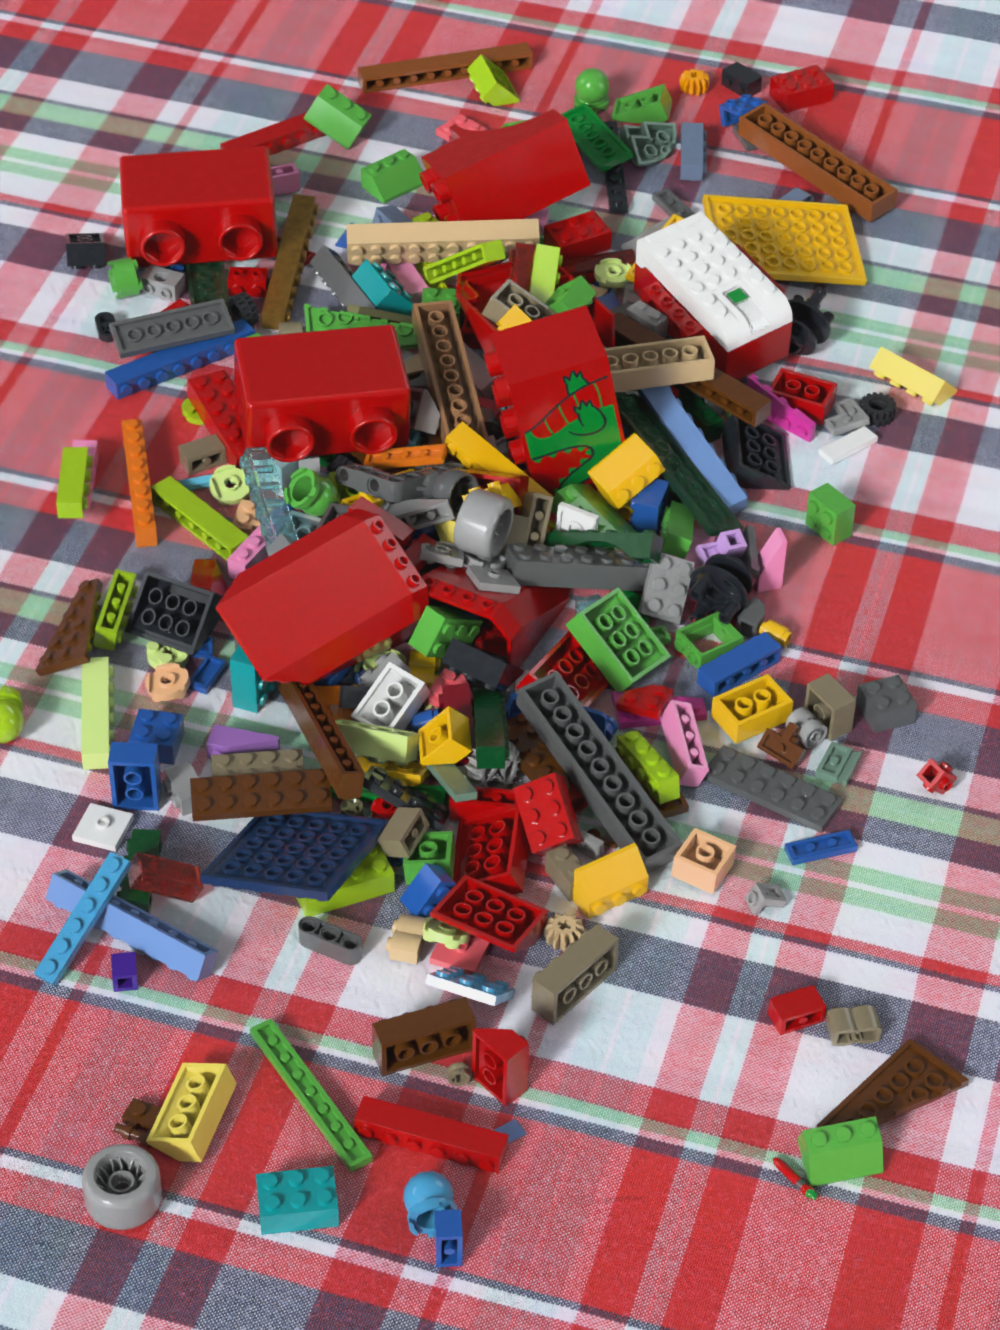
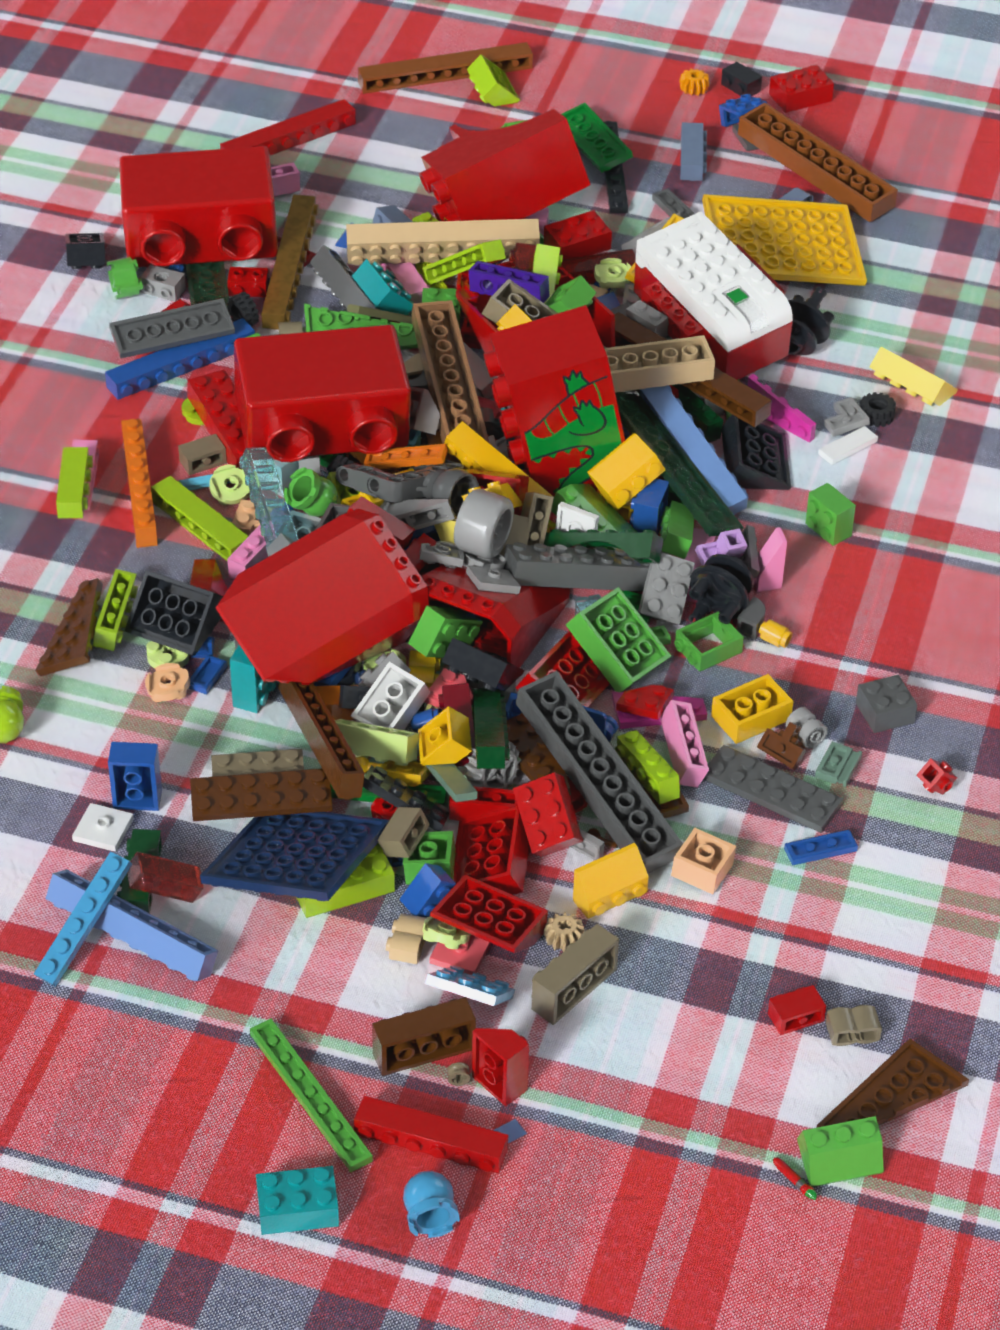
yellowish green brick [81,657,115,770] -> none
light grey wheel [82,1144,162,1230] -> none
black plate [95,312,115,343] -> none
dark purple brick [111,952,138,992] -> none
reddish brown plate [114,1098,161,1148] -> none
blue brick [128,708,185,765] -> none
light yellow slope [146,1063,237,1162] -> none
light grey brick [162,761,199,816] -> none
medium lavender slope [206,724,280,759] -> none
dark grey beam [298,916,362,965] -> none
bright green slope [303,84,372,150] -> none
olive wheel [340,798,364,817] -> none
bright green slope [361,149,423,204] -> none
blue brick [434,1209,463,1267] -> none
coral plate [436,114,487,142] -> none
dark tan brick [545,844,583,902] -> none
bright green tile [574,68,610,114] -> none
bright green slope [611,83,673,124] -> none
sand green brick [619,121,677,166] -> none
blue brick [697,632,782,697] -> none
light grey bracket [745,882,787,915] -> none
red brick [770,368,838,425] -> none
dark tan brick [804,673,856,741] -> none
none -> dark purple brick [468,261,550,303]

